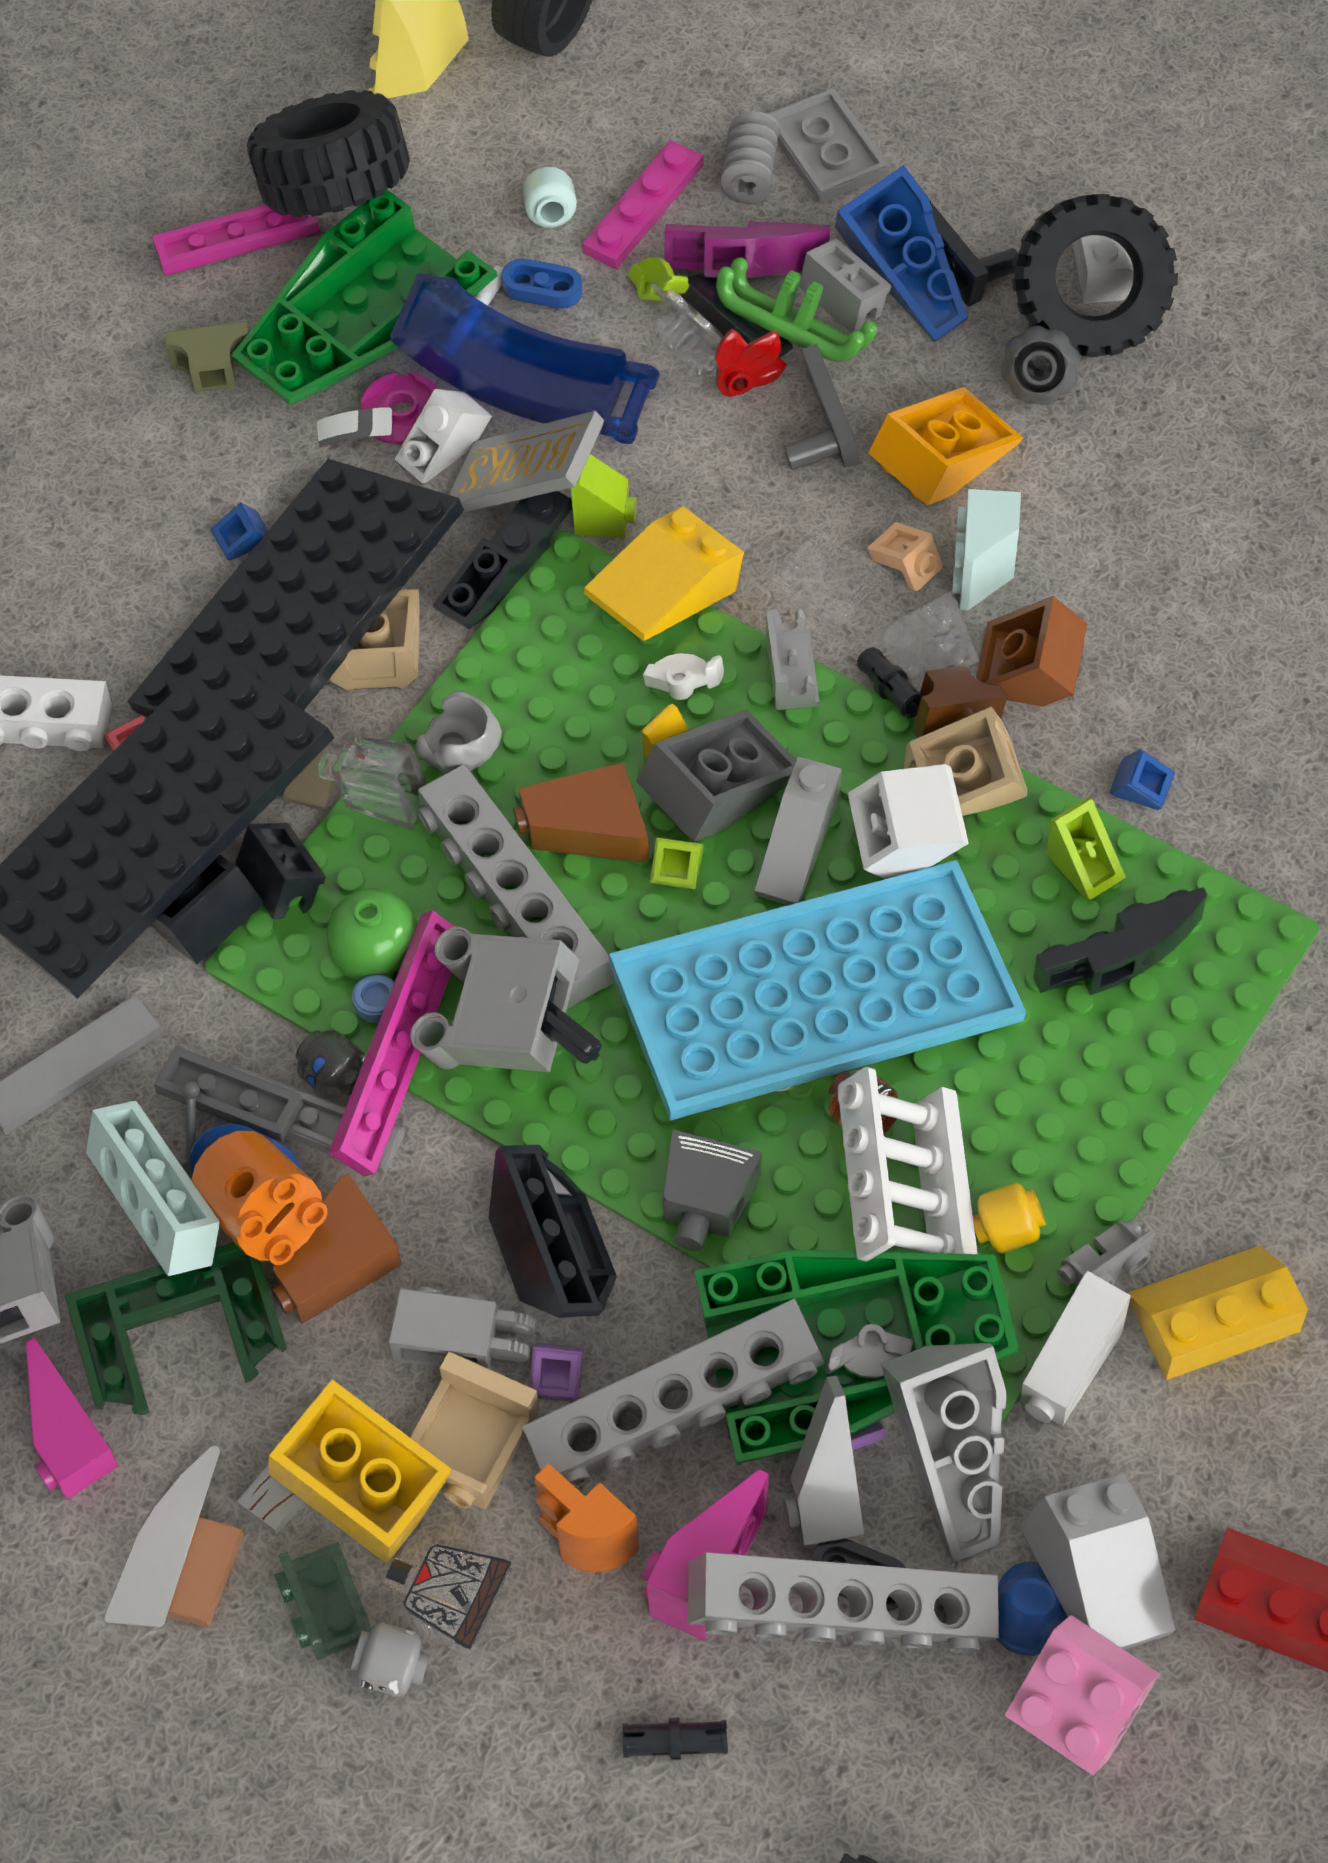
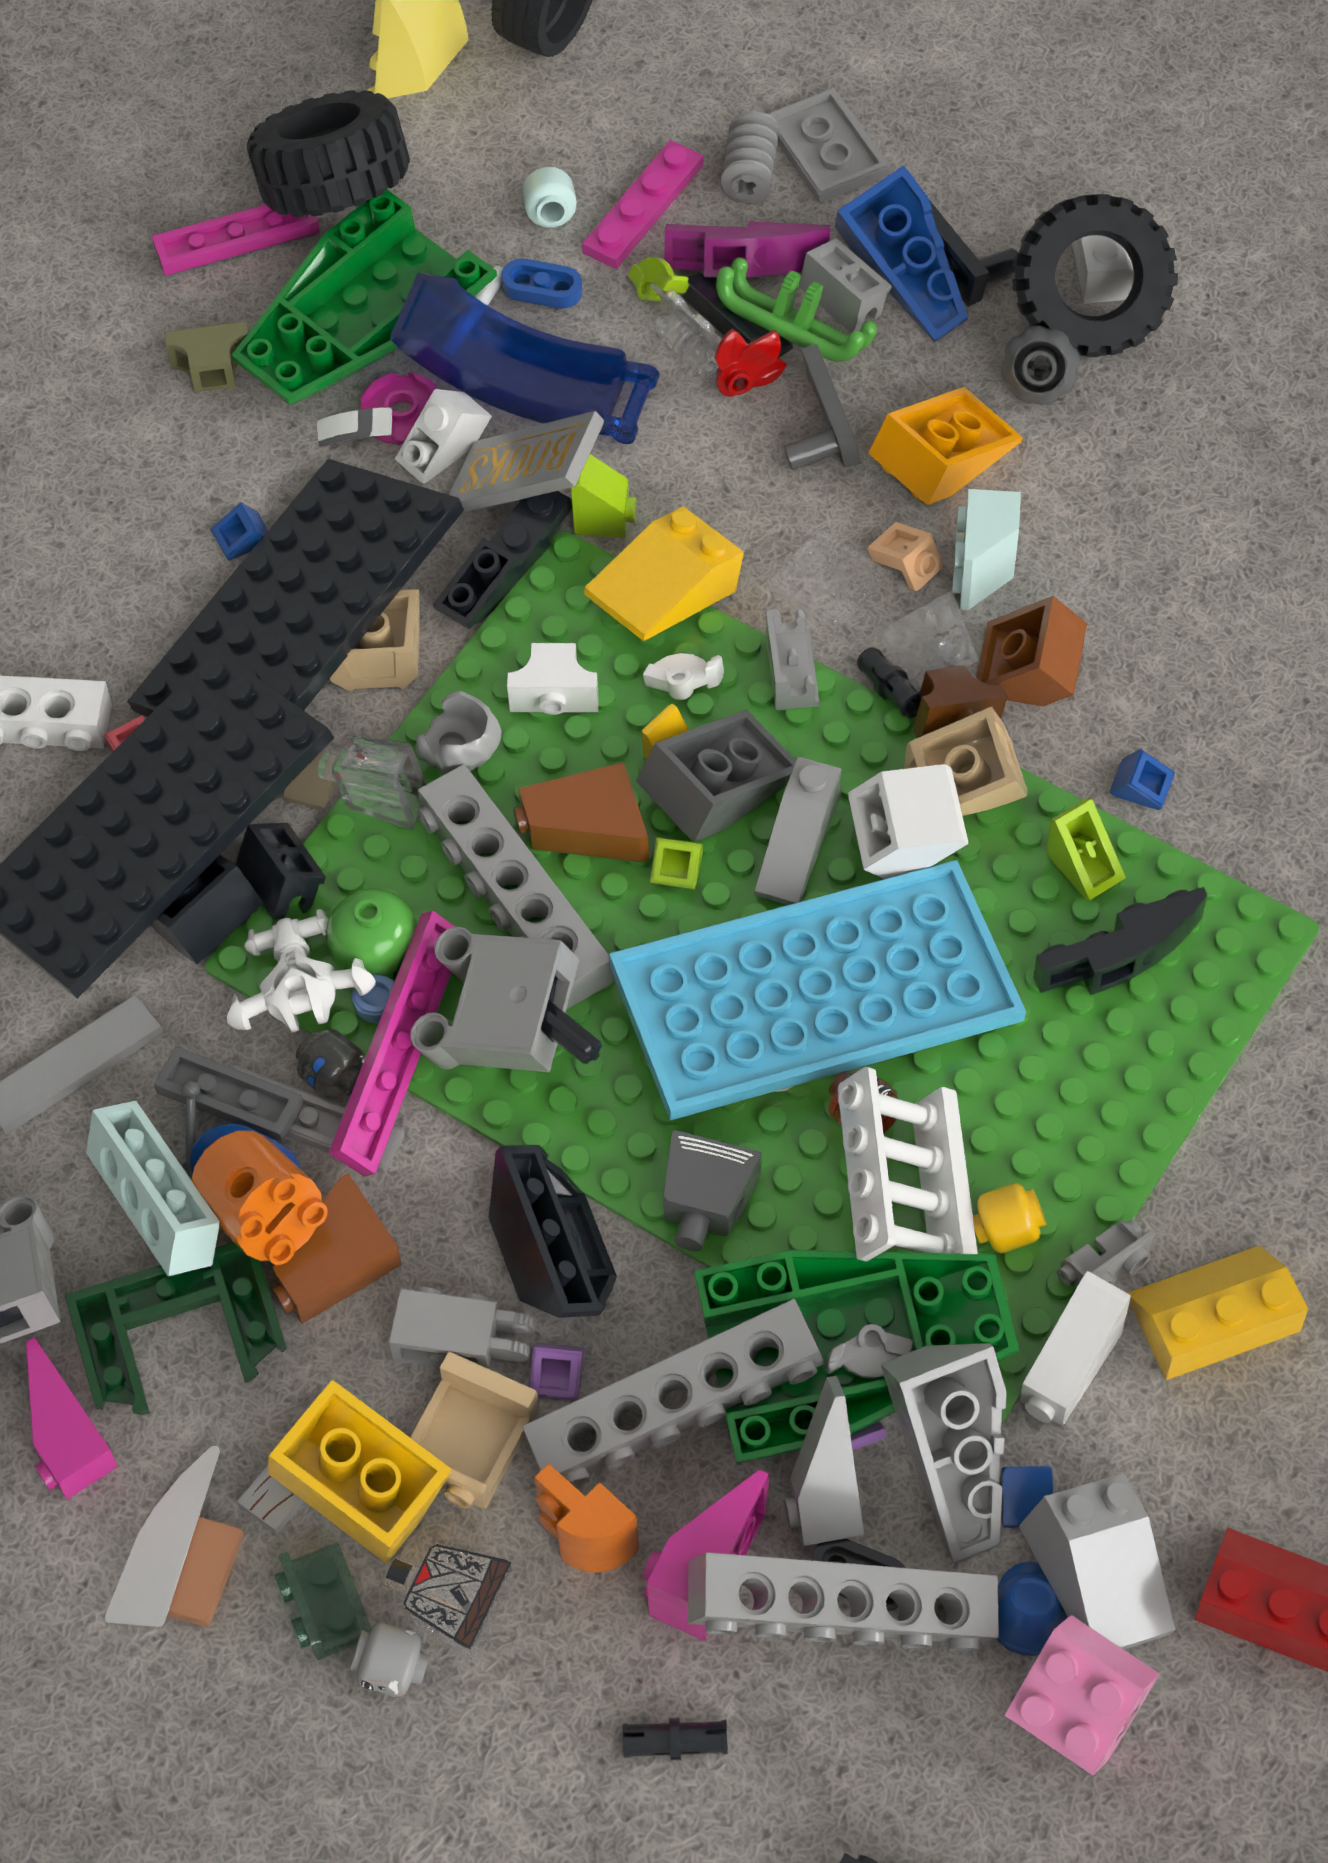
none -> white piece [227,909,375,1033]
none -> white brick [507,643,599,715]
none -> blue slope [1000,1466,1053,1528]

